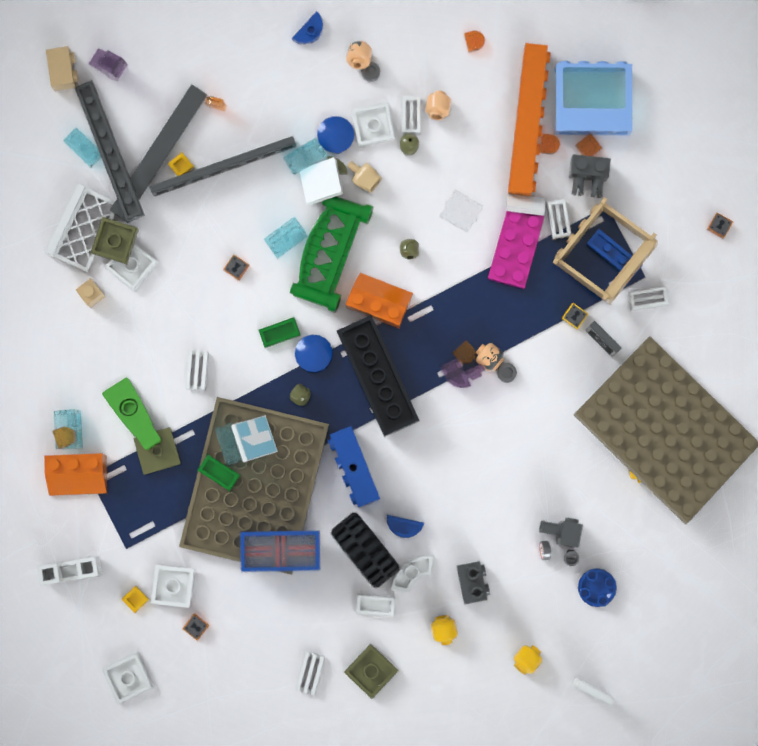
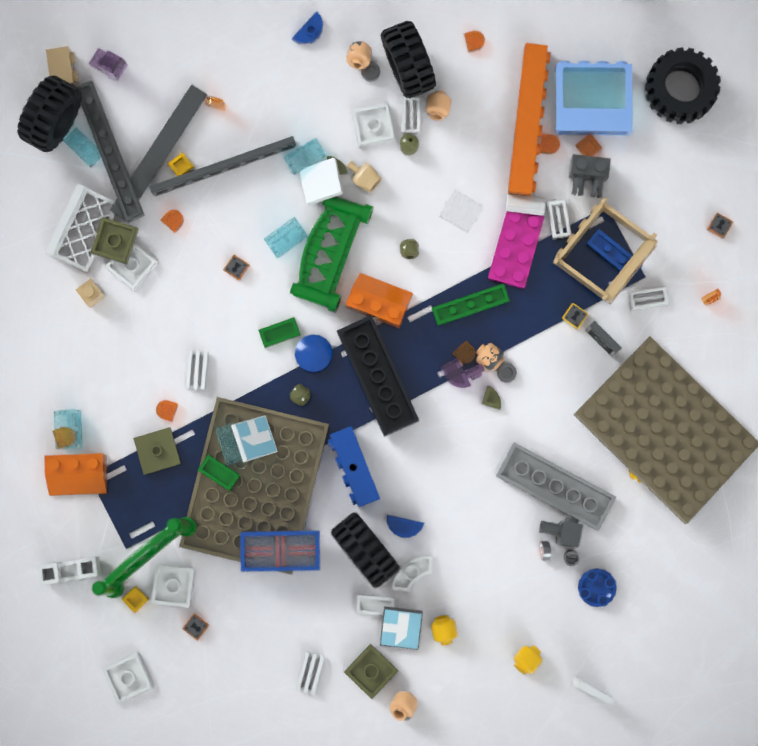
bright green piece [102,378,161,450] -> none
blue dish [317,116,355,154] -> none
dark grey brick [456,561,490,604] -> none
none -> black tyre [17,75,82,152]
none -> green piece [92,517,197,598]
none -> clear orange tile [156,400,178,422]
none -> clear orange tile [161,210,184,233]
none -> black tyre [380,21,436,98]
none -> tile [380,606,423,650]
none -> light nougat head [389,691,418,721]
none -> green tile [432,283,510,326]
none -> olive tile [482,386,501,410]
none -> light grey plate [496,442,616,531]
none -> black tyre [645,47,721,124]
none -> clear orange tile [701,288,722,306]

